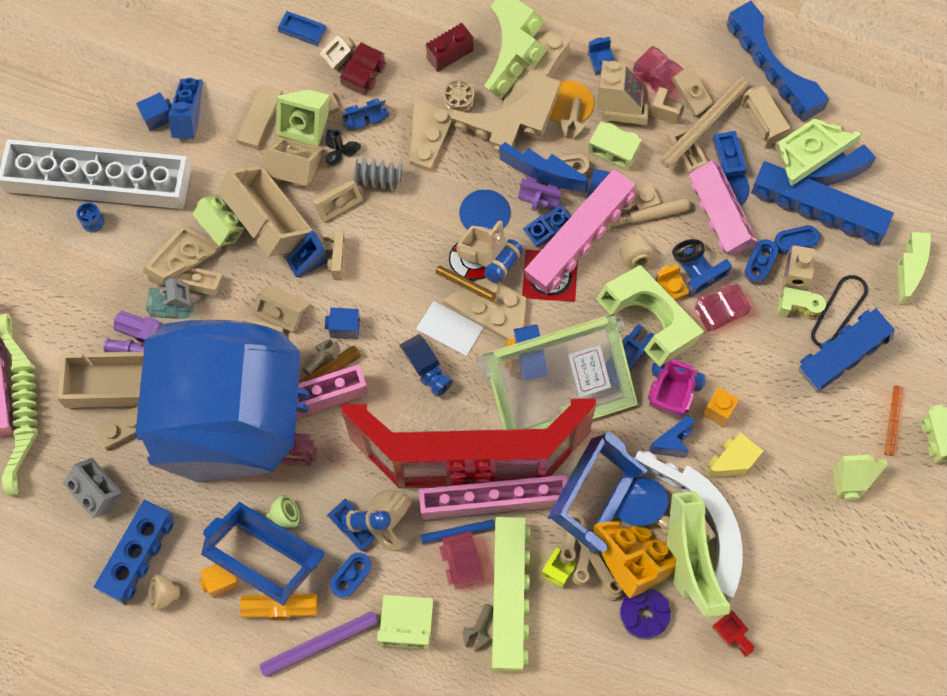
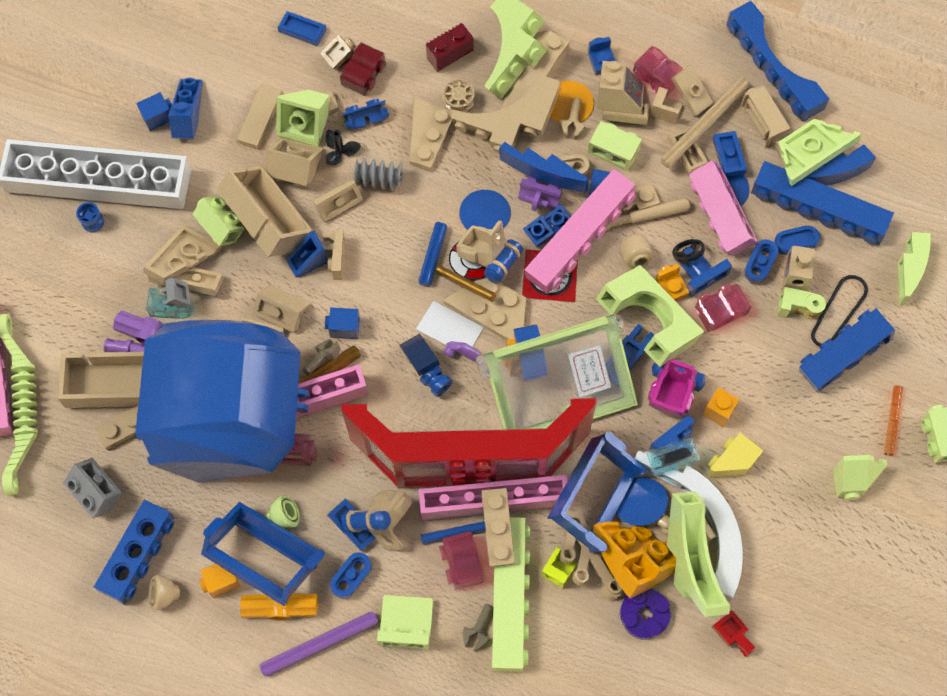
none -> blue axle [418,222,447,286]
none -> medium lavender arm [444,341,480,362]
none -> tan plate [481,488,515,566]
none -> clear light blue slope [646,436,700,476]

